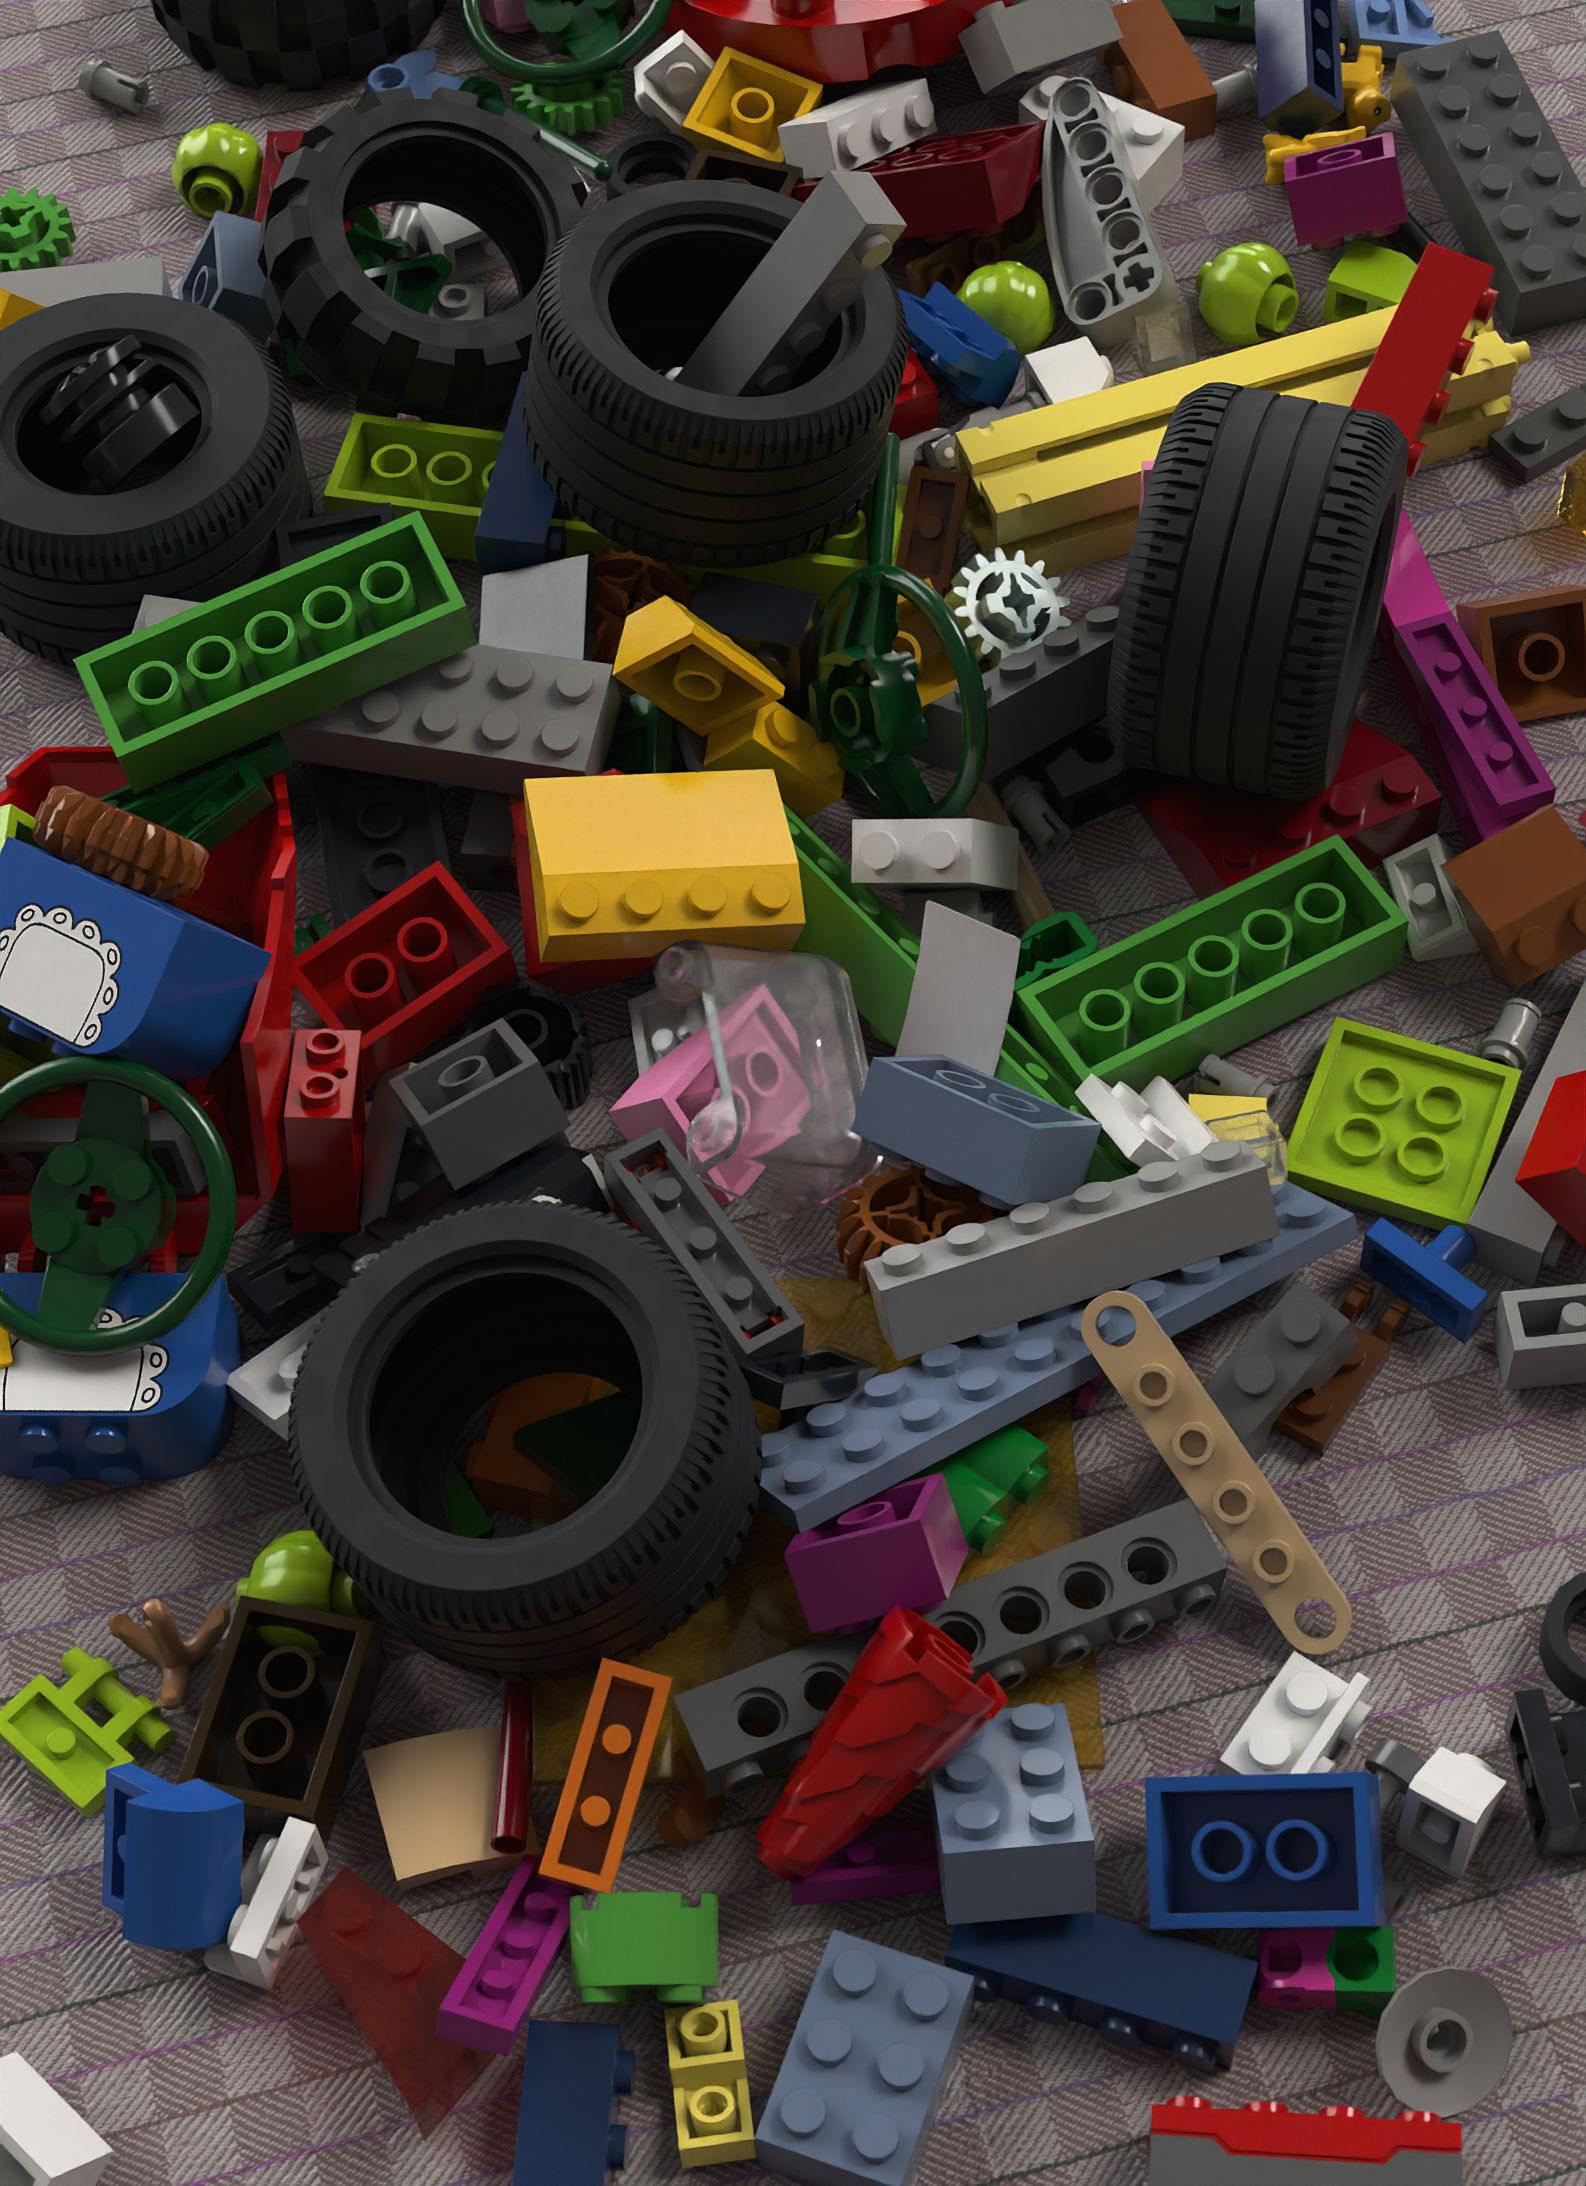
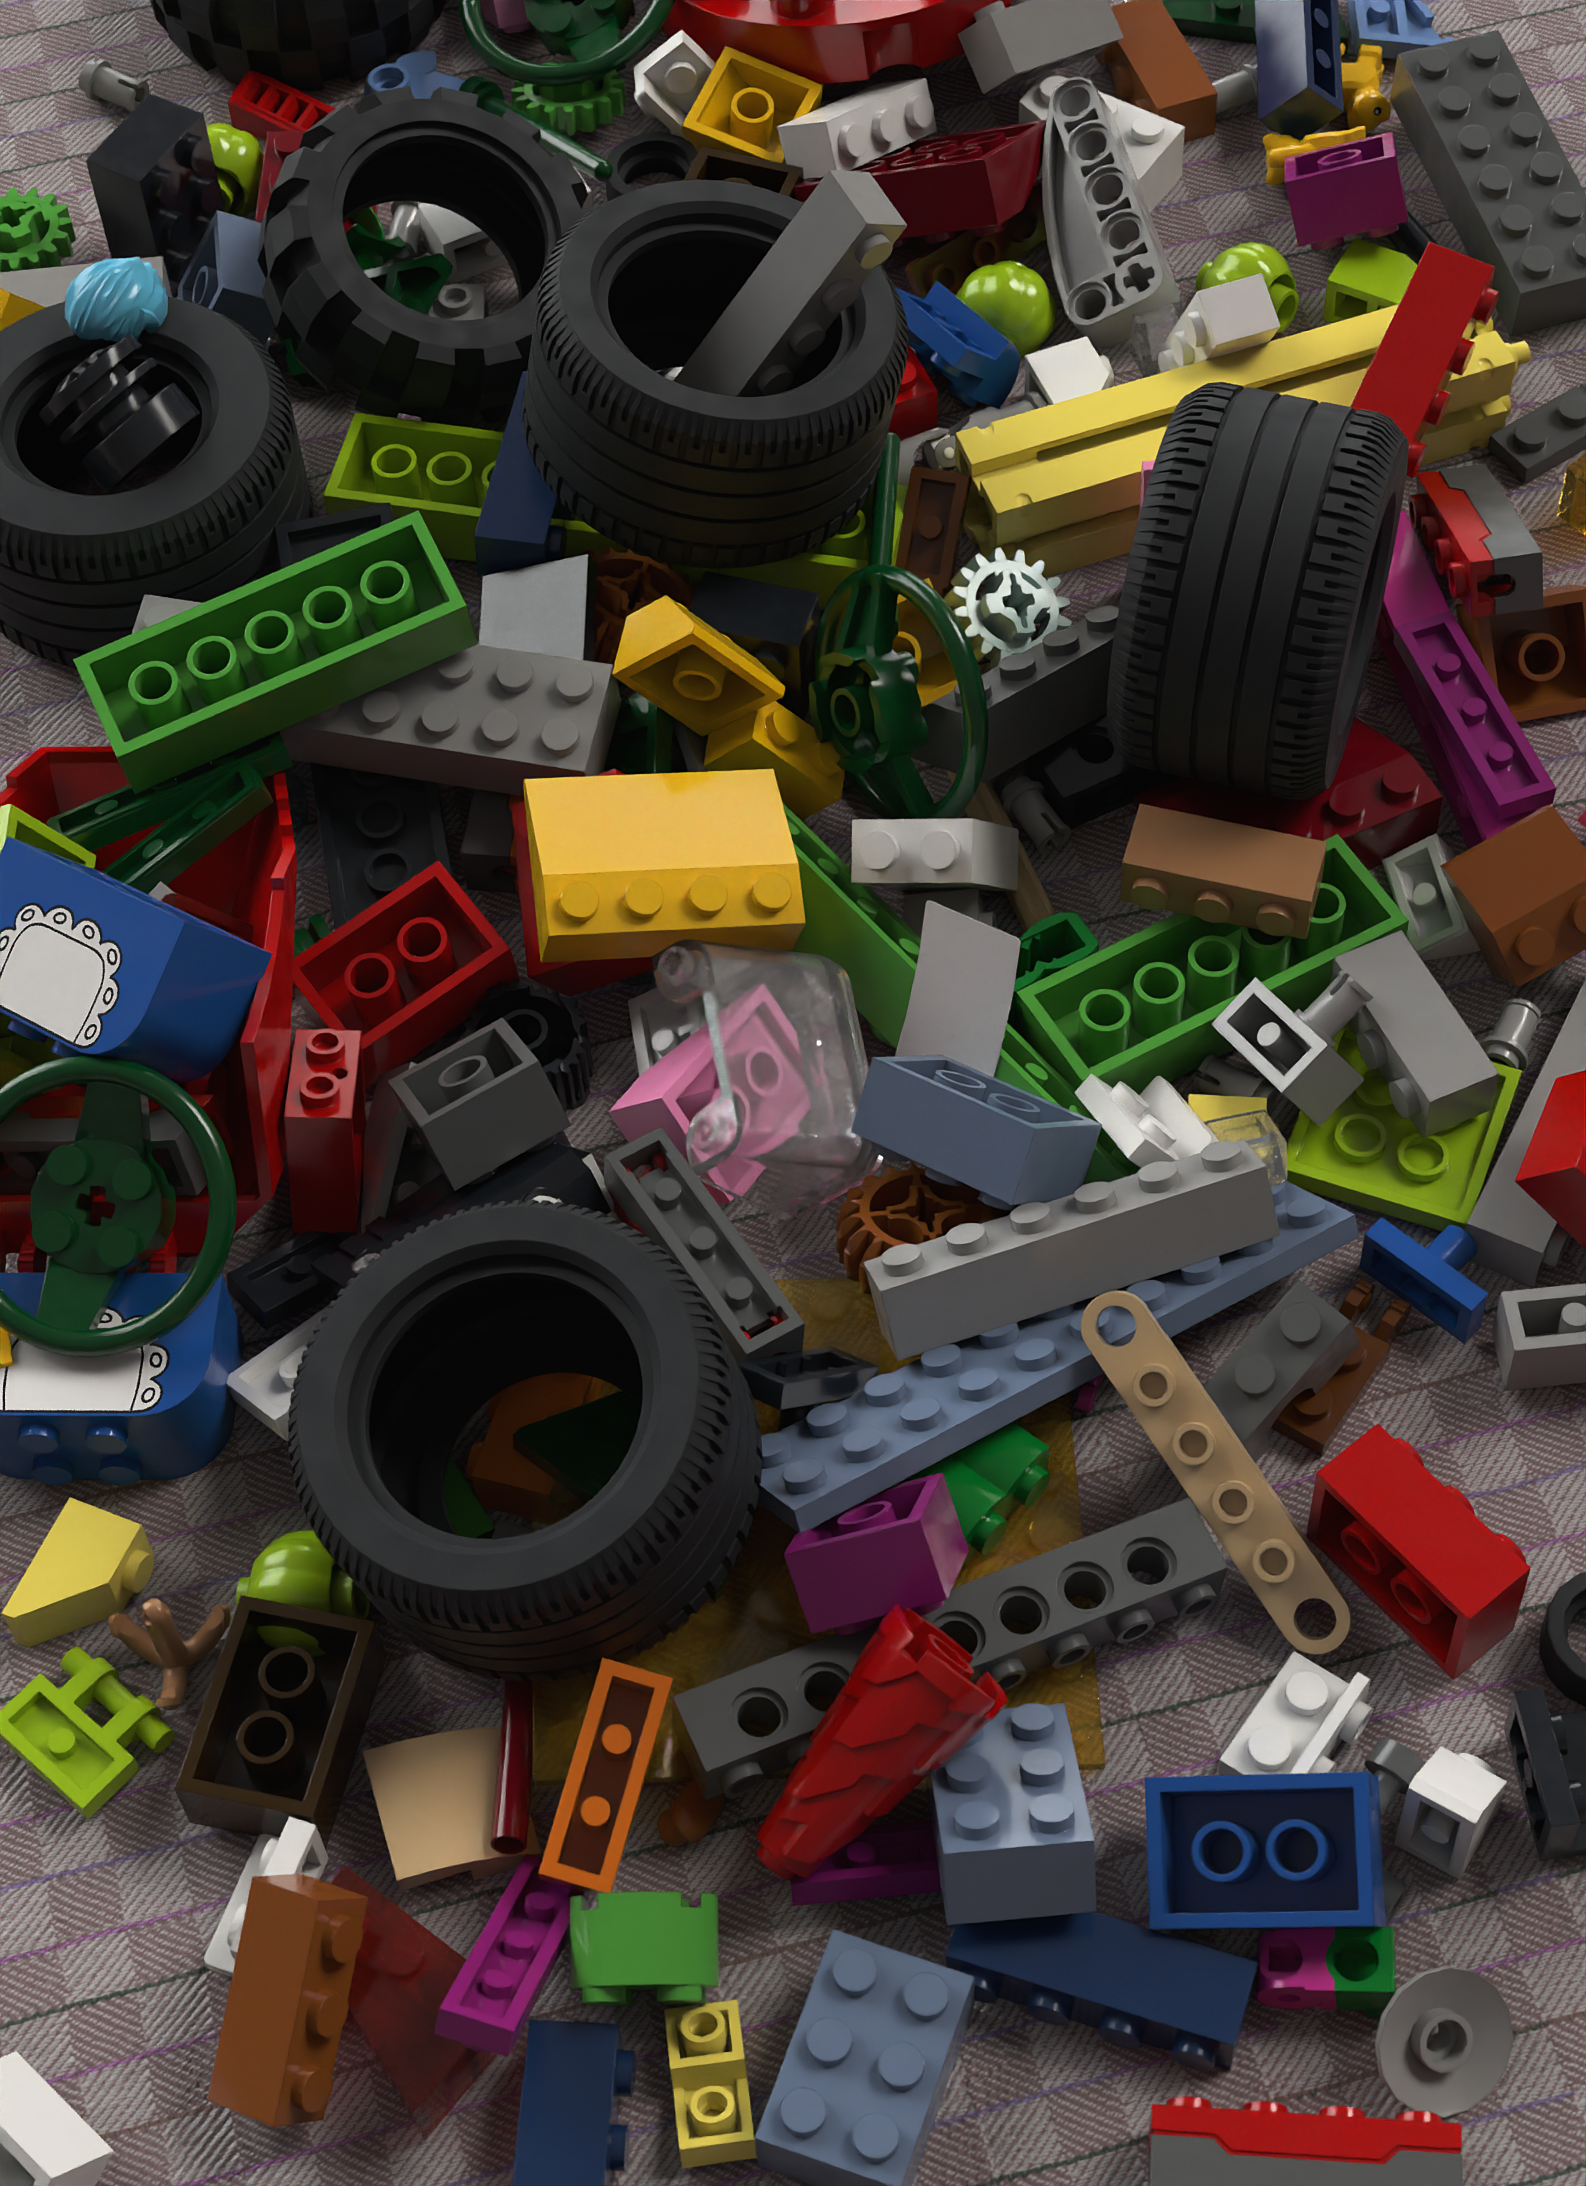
dark orange gear [31,785,209,905] -> none
blue brick [102,1763,245,1950] -> none
none -> light yellow slope [2,1497,155,1648]
none -> medium azure hair [65,257,168,343]
none -> black brick [86,93,226,298]
none -> dark orange brick [207,1874,368,2127]
none -> red slope [228,70,336,140]
none -> medium nougat brick [1120,804,1327,940]
none -> white brick [1158,273,1281,373]
none -> light grey brick [1211,969,1373,1126]
none -> red brick [1306,1423,1531,1680]
none -> light grey brick [1330,930,1499,1138]
none -> piece [1408,463,1543,618]

